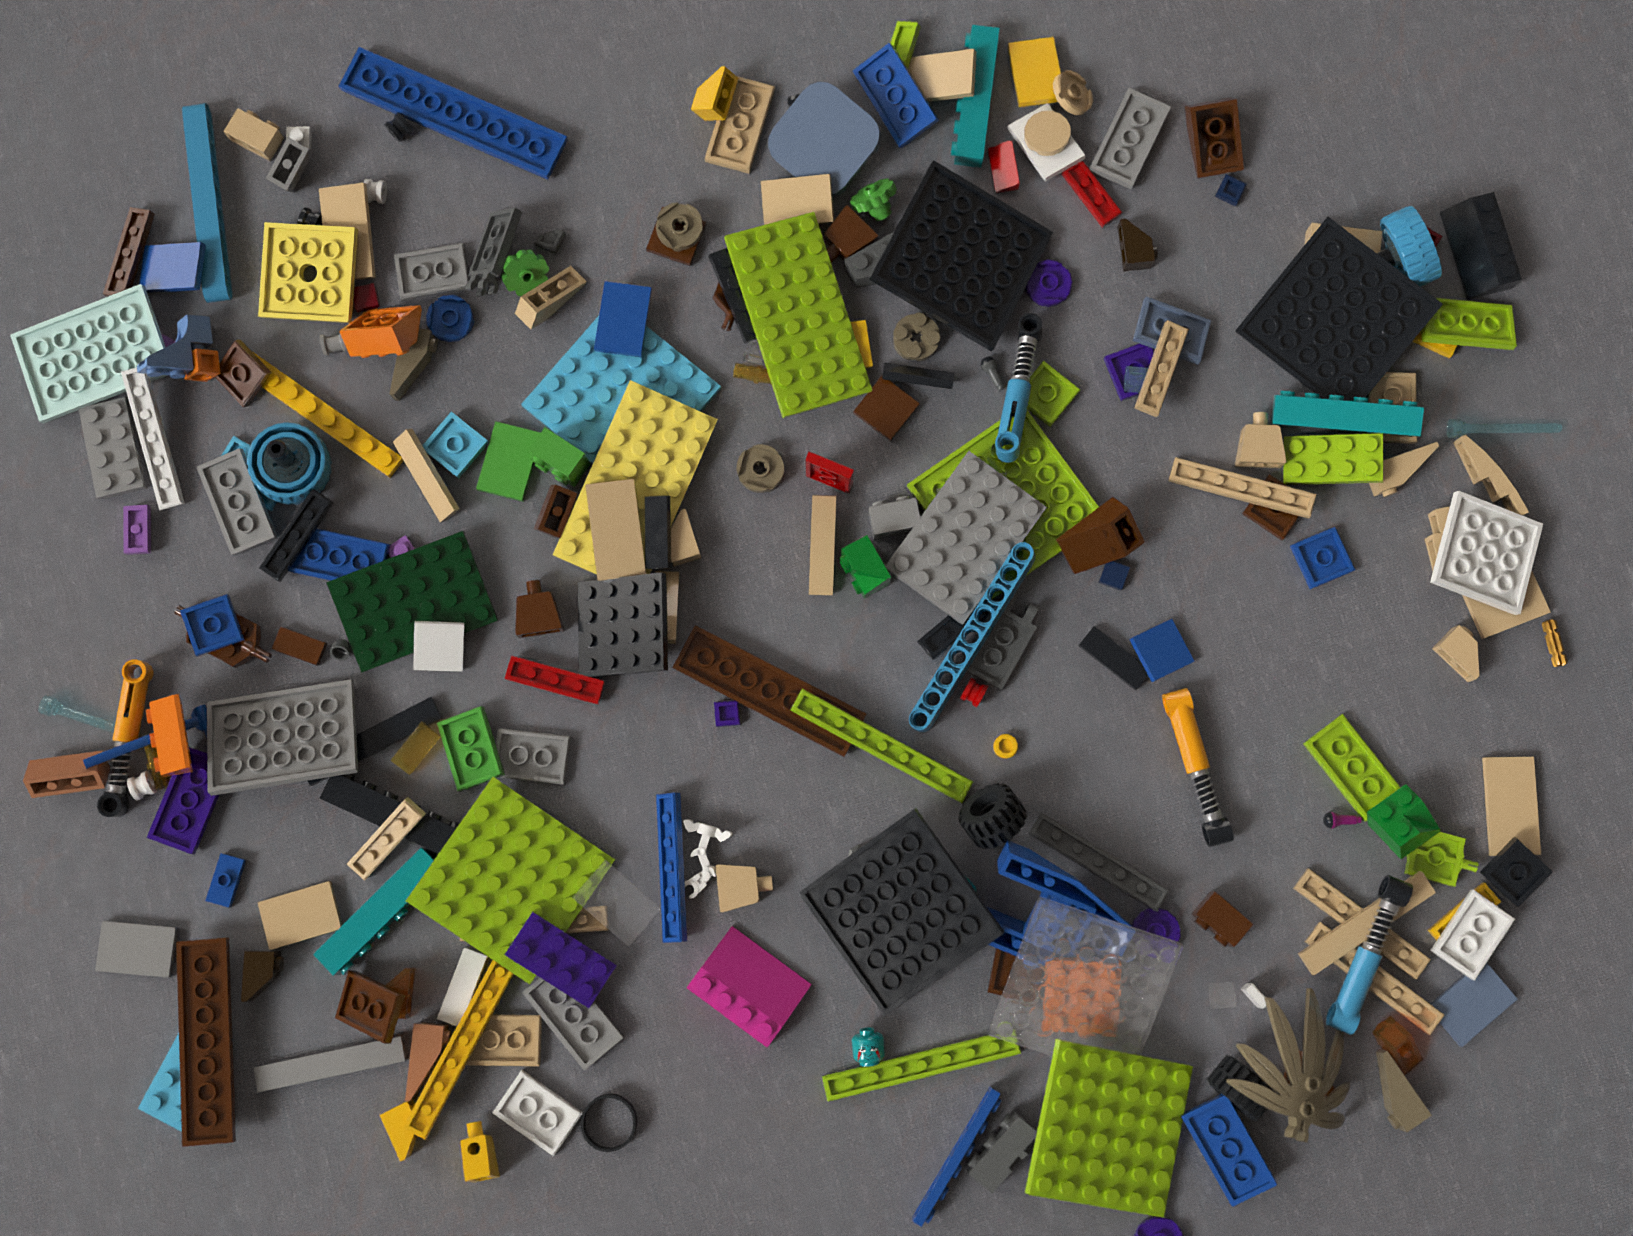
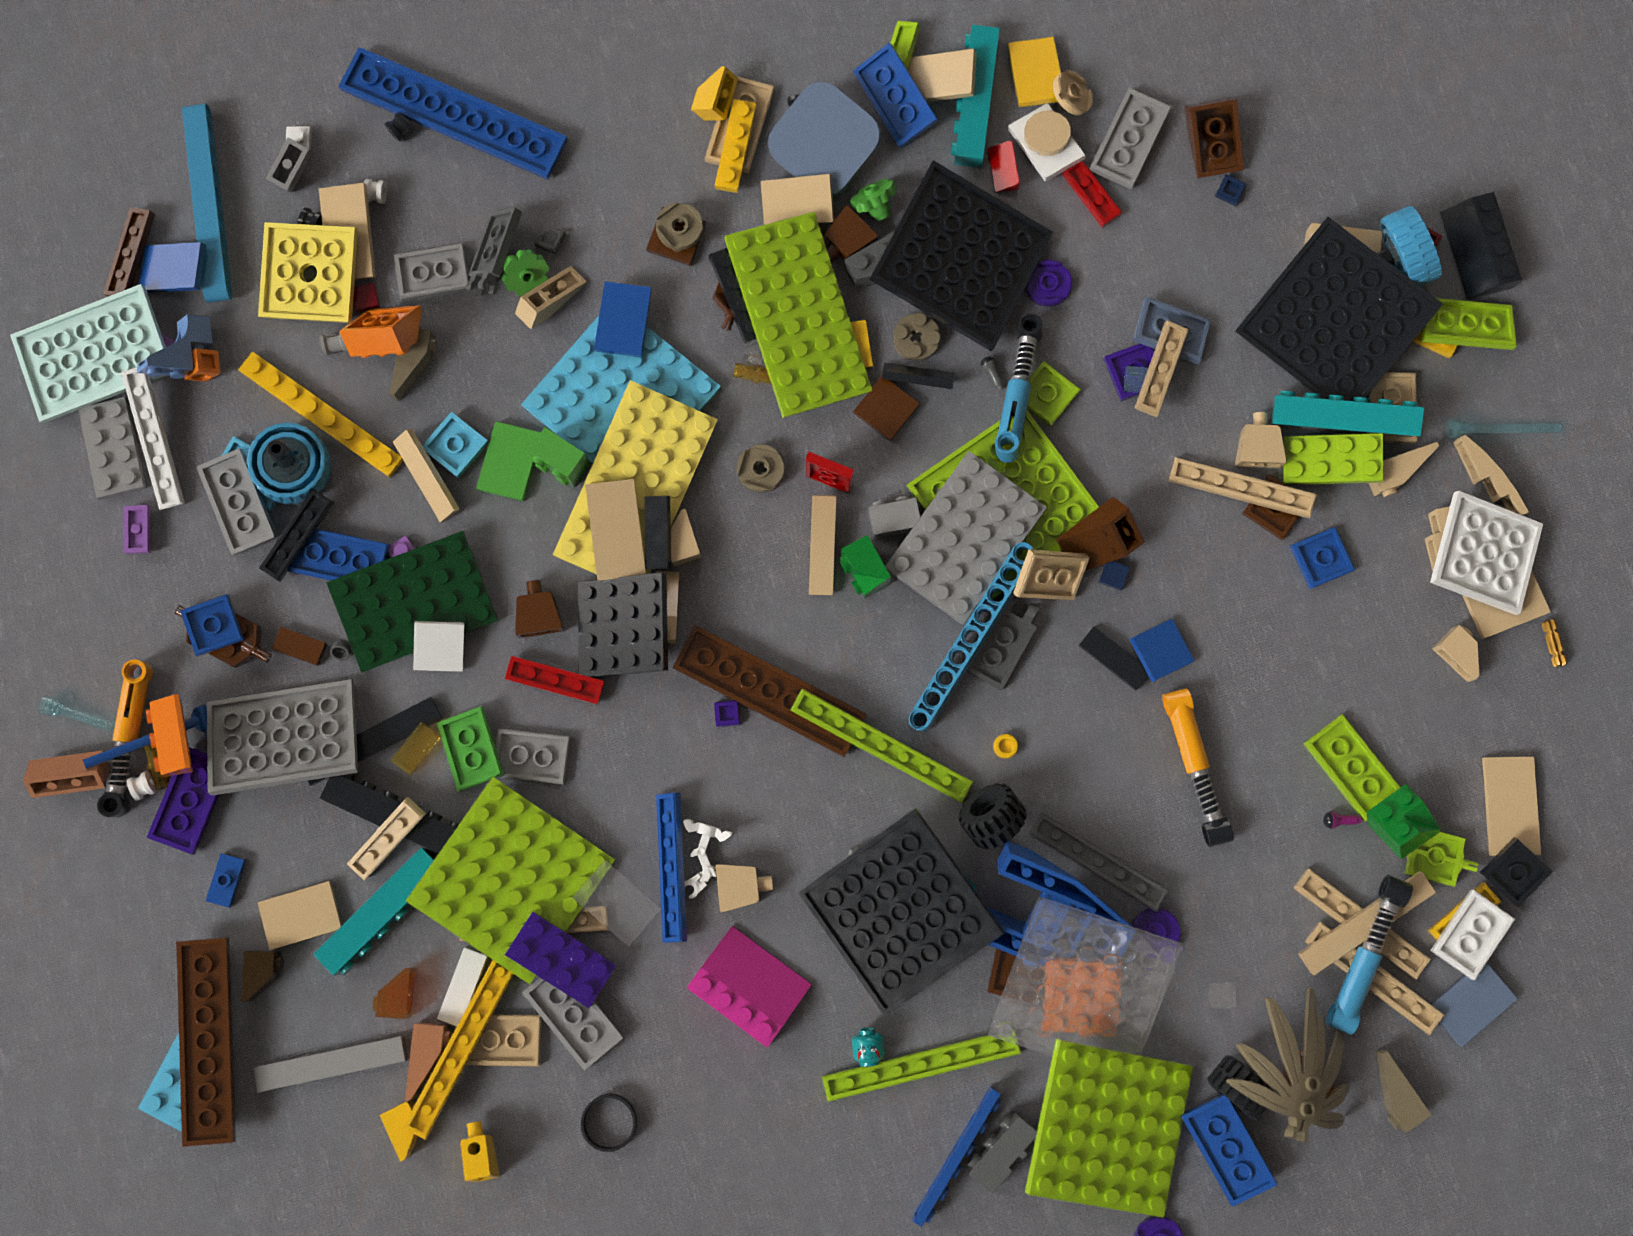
light grey tile [95,921,178,978] -> none
reddish brown tile [215,339,272,407] -> none
tan brick [223,108,284,161] -> none
reddish brown tile [335,970,405,1044] -> none
blue tile [426,295,474,342] -> none
white tile [492,1070,583,1156] -> none
reddish brown brick [534,484,577,538] -> none
black tile [917,603,988,660] -> none
red wheel [960,677,988,708] -> none
dark brown slope [1117,218,1158,272] -> none
reddish brown brick [1192,891,1254,947] -> none
white tile [1240,983,1266,1009] -> none
clear orange slope [1372,1016,1424,1075] -> none
none -> yellow plate [715,99,757,193]
none -> tan tile [1013,549,1090,600]

